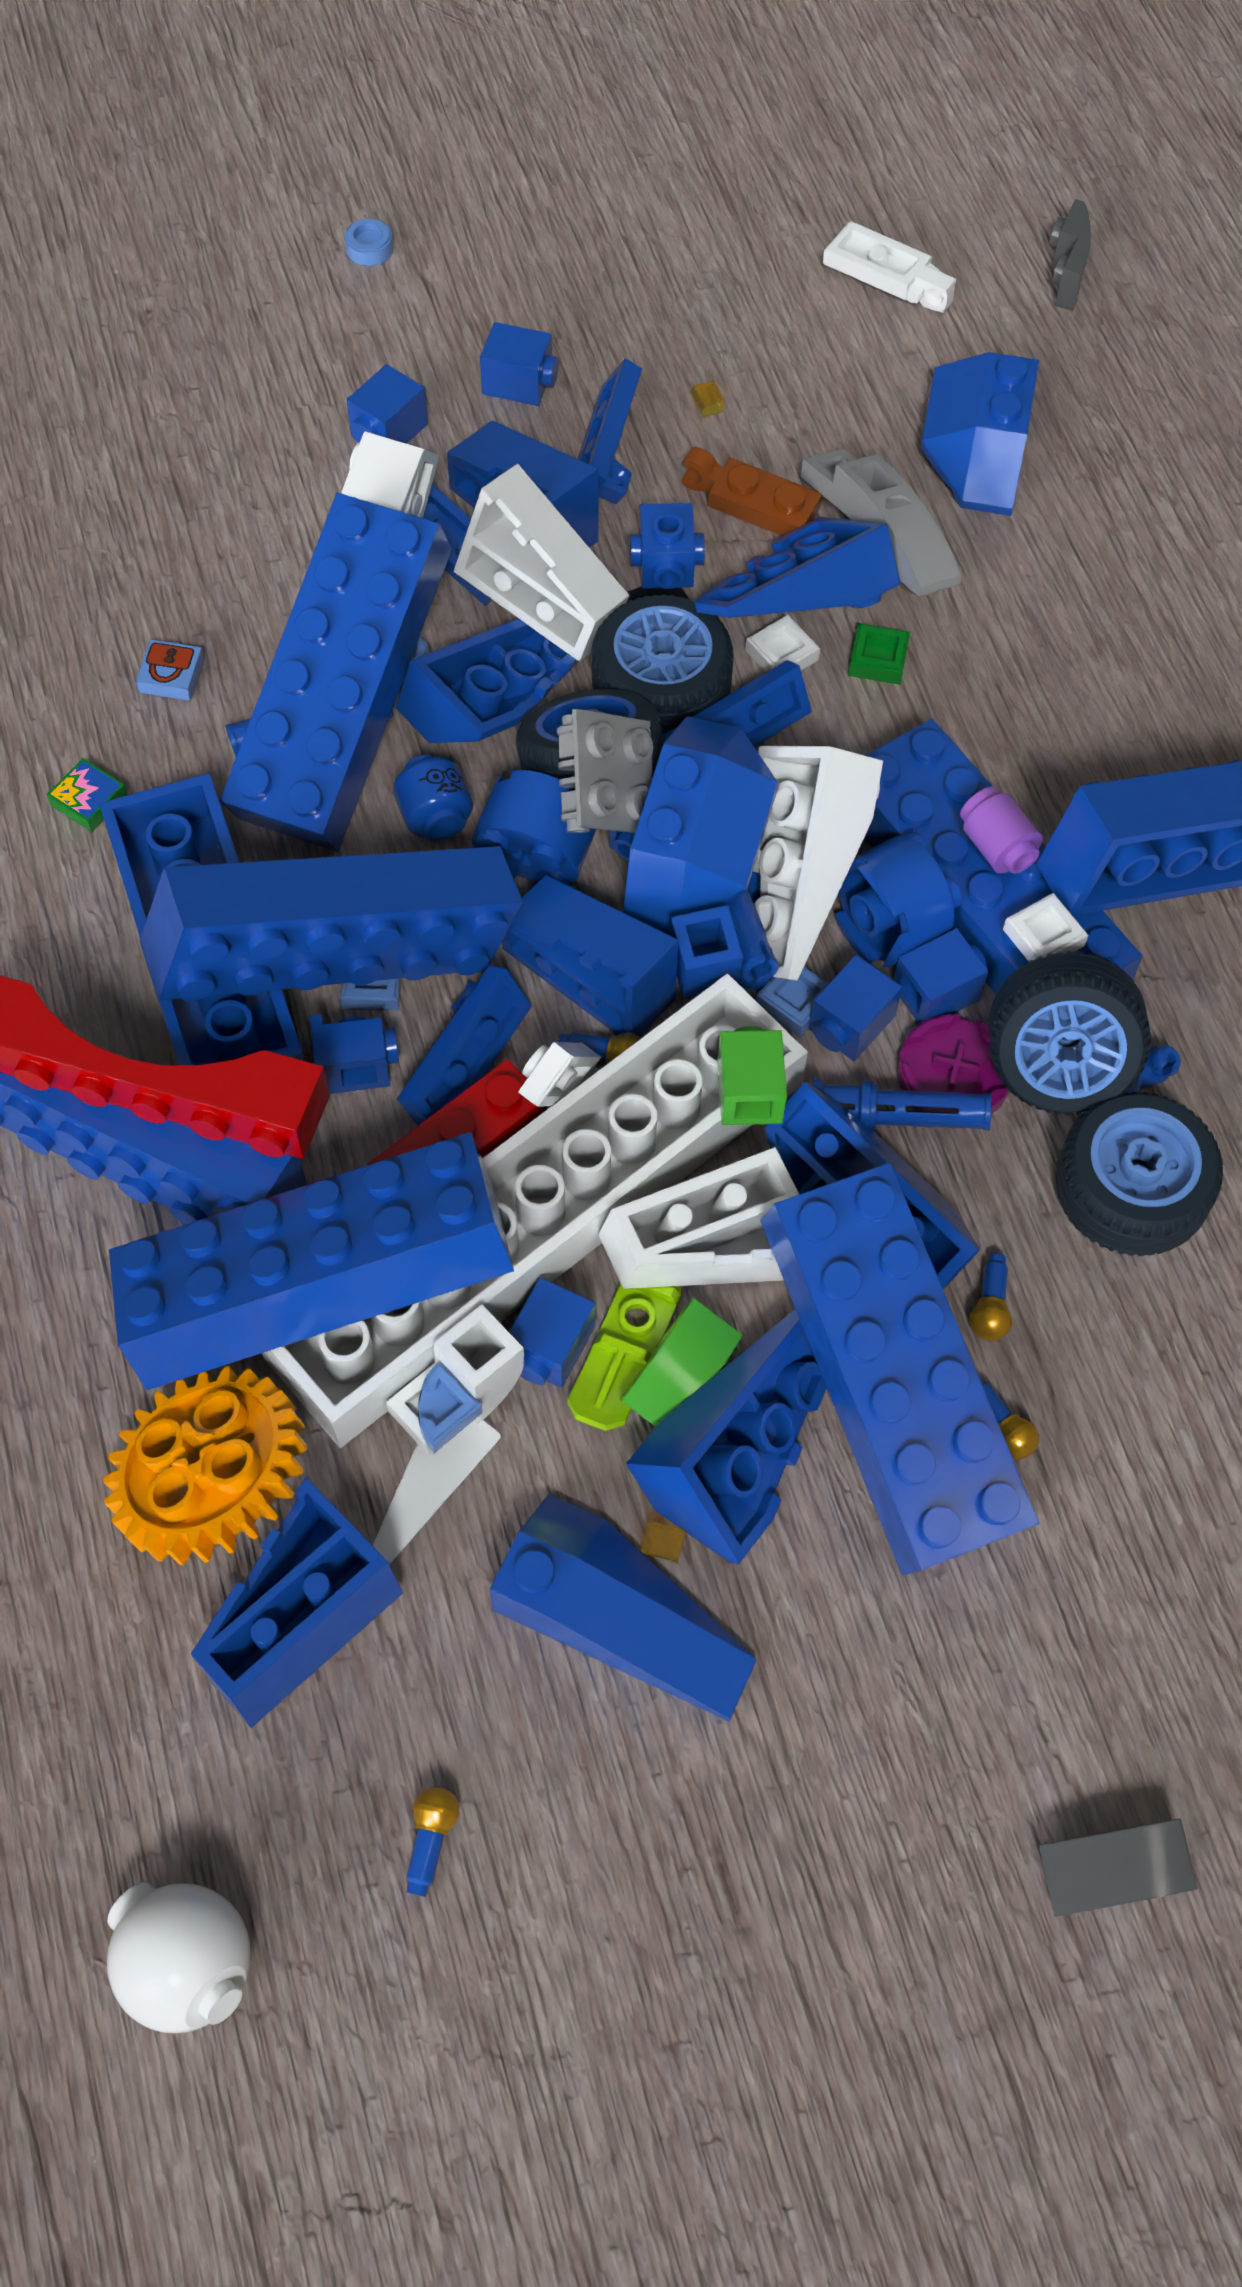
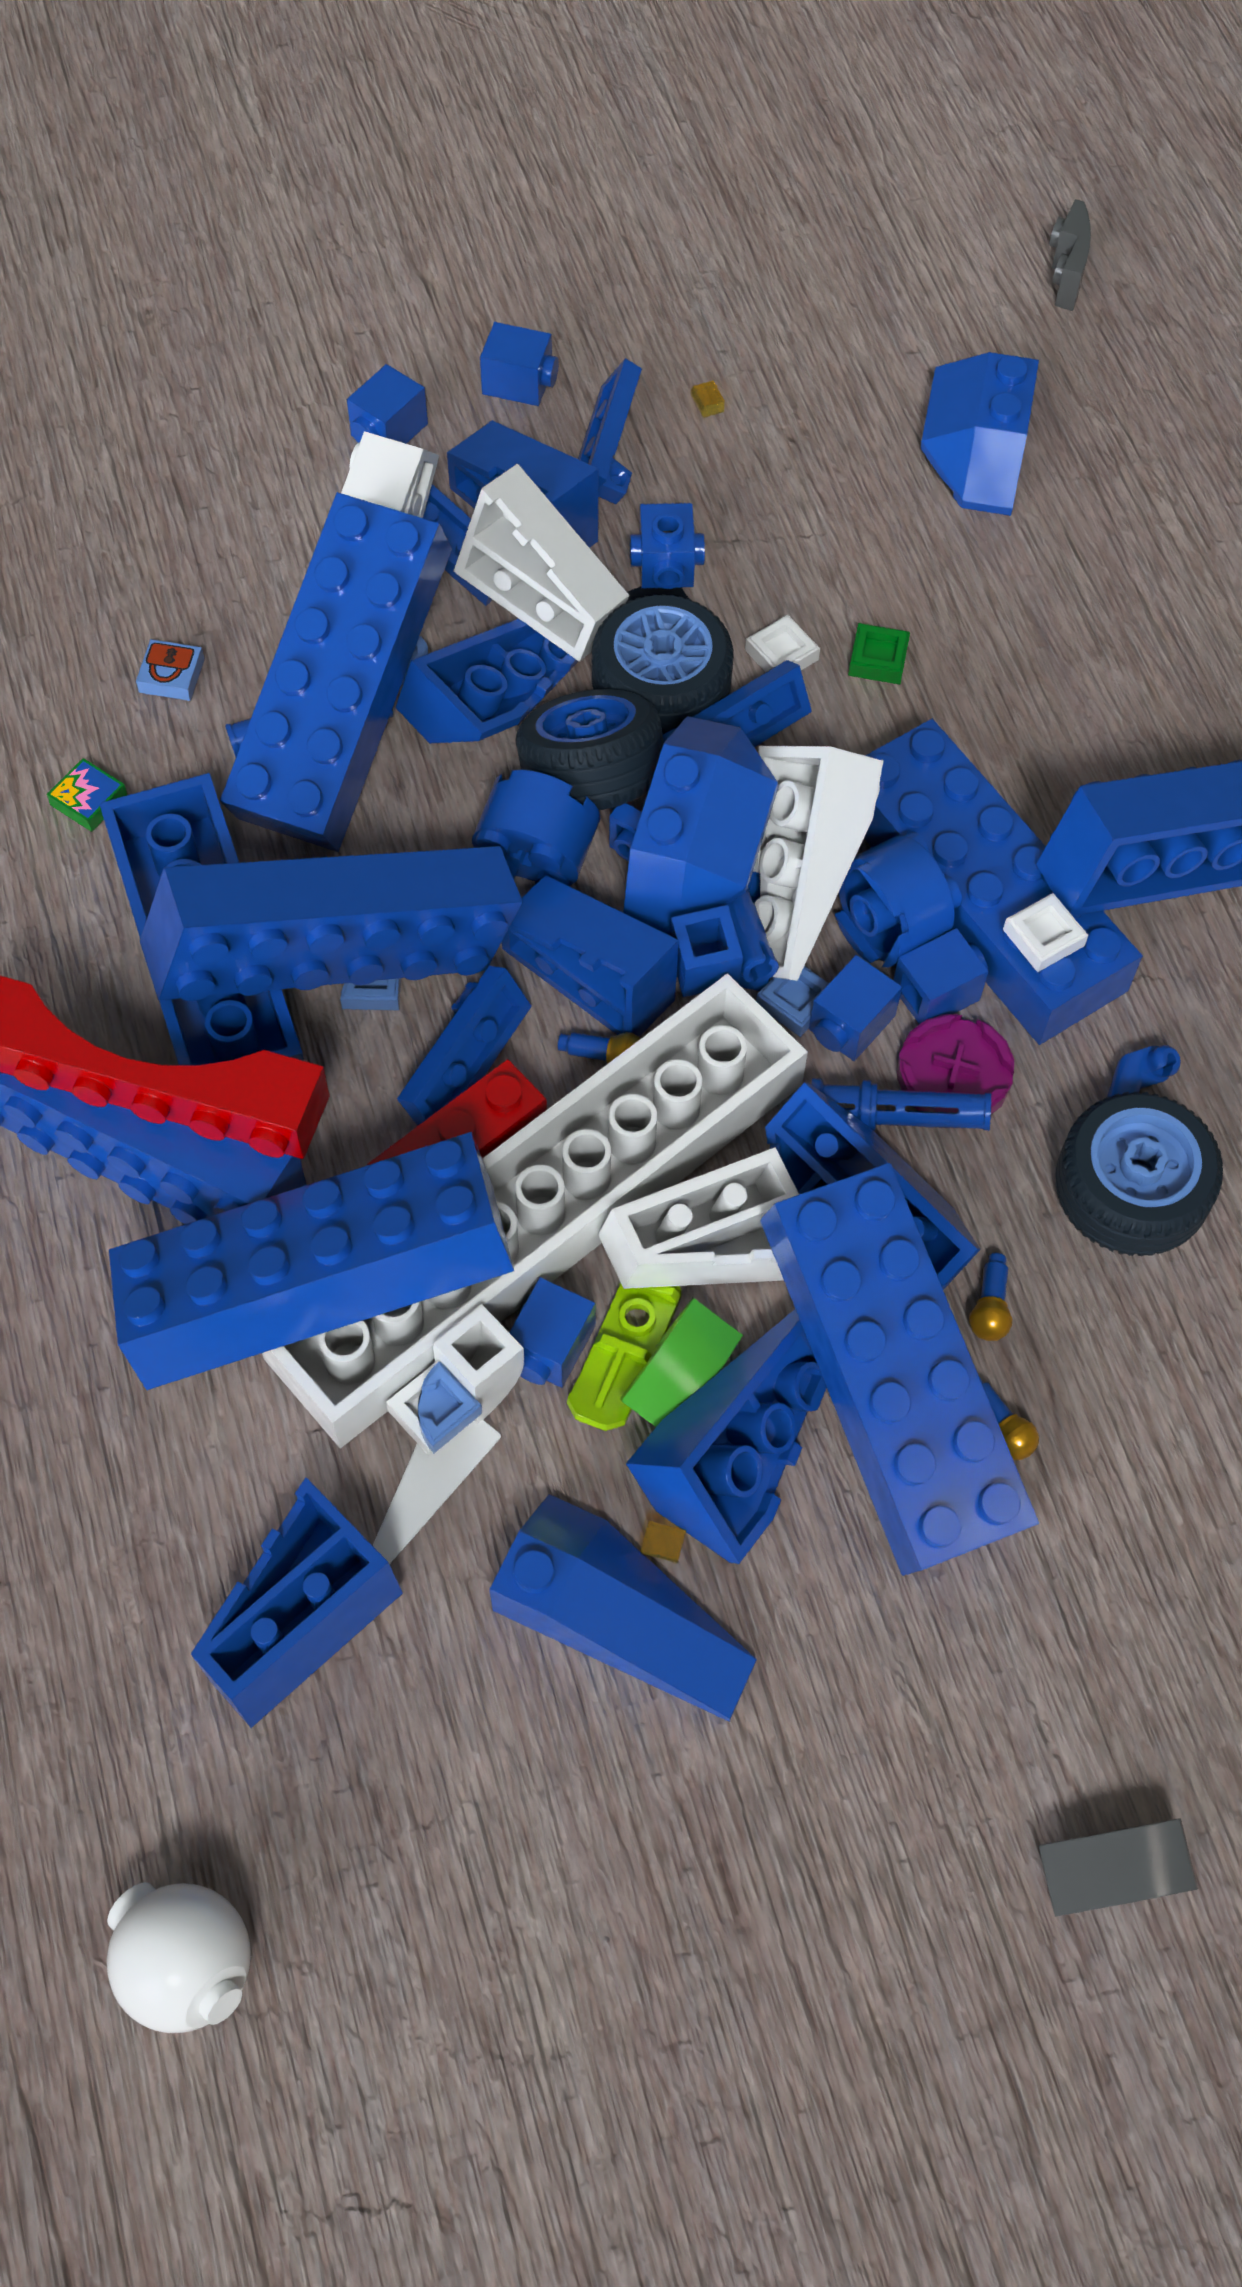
light orange gear [103,1366,308,1565] -> none
blue brick [310,1014,399,1094] -> none
medium blue tile [344,218,393,266] -> none
blue head [393,755,473,841] -> none
piece [406,1787,460,1897] -> none
white hinge [518,1042,601,1107] -> none
light grey hinge [557,709,653,833] -> none
dark orange plate [682,447,822,536] -> none
blue wedge [694,517,900,618] -> none
bright green brick [717,1026,787,1125] -> none
light grey slope [800,449,962,596] -> none
white hinge [823,221,956,313] -> none
medium lavender brick [960,787,1043,874] -> none
wheel [989,951,1151,1115] -> none

